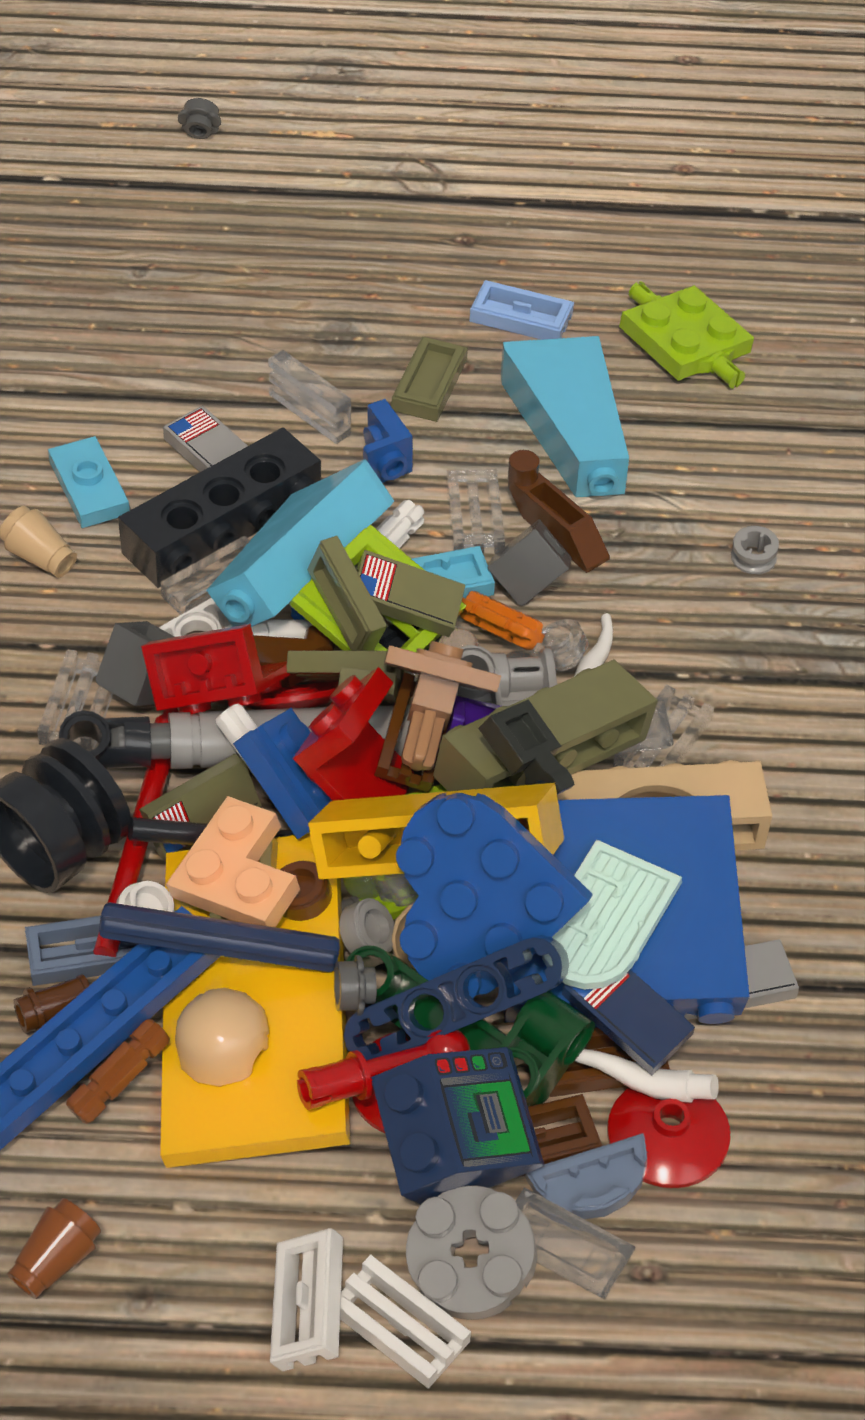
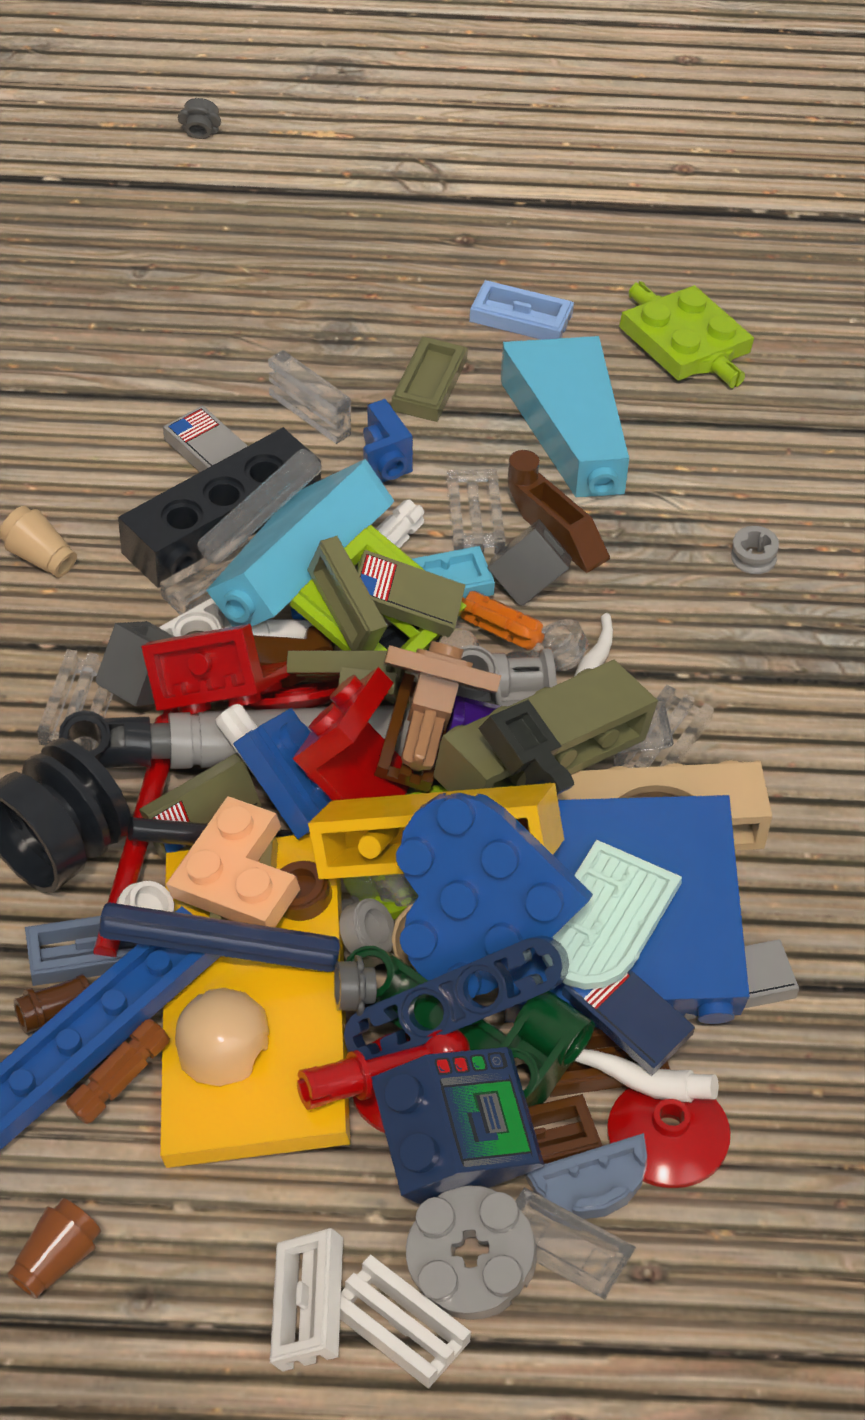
medium azure plate [48,436,130,528] -> none
none -> clear axle [197,449,322,565]

